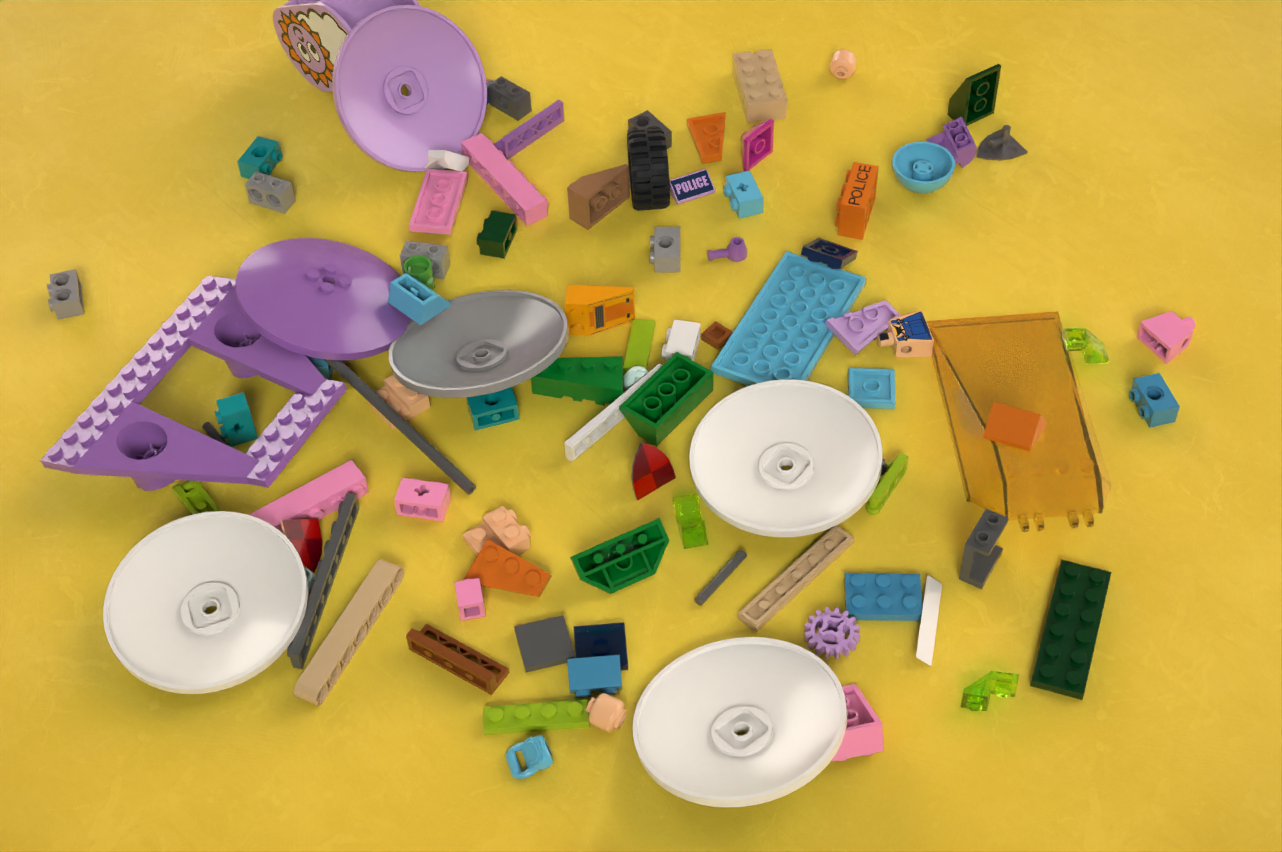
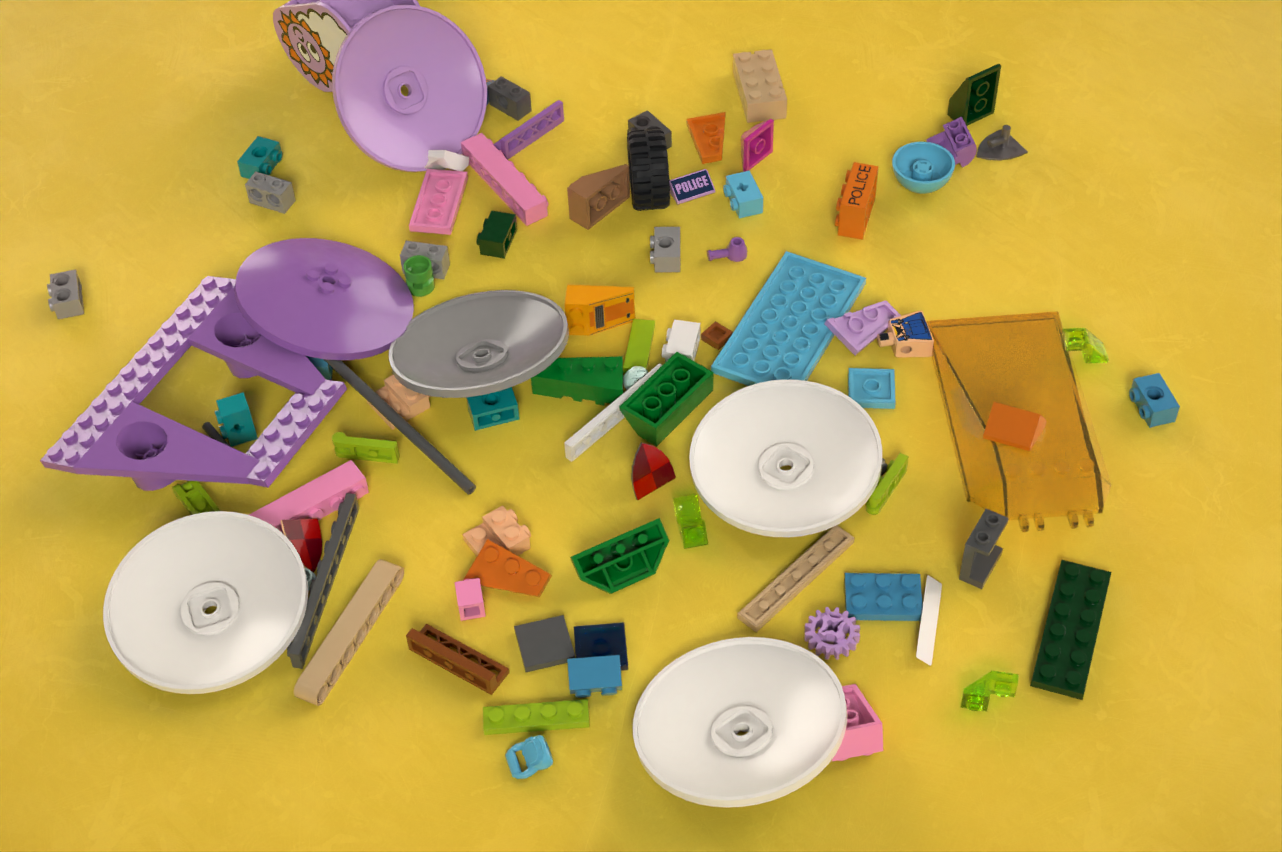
medium azure slope [388,273,451,325] -> none
bright pink brick [394,478,451,522] -> none
light nougat head [586,693,627,732] -> none
dark grey bar [694,550,747,606] -> none
dark blue plate [801,238,858,269] -> none
light nougat head [830,50,857,79] -> none
bright pink torso [1137,312,1196,364] -> none
none -> lime plate [332,432,400,464]

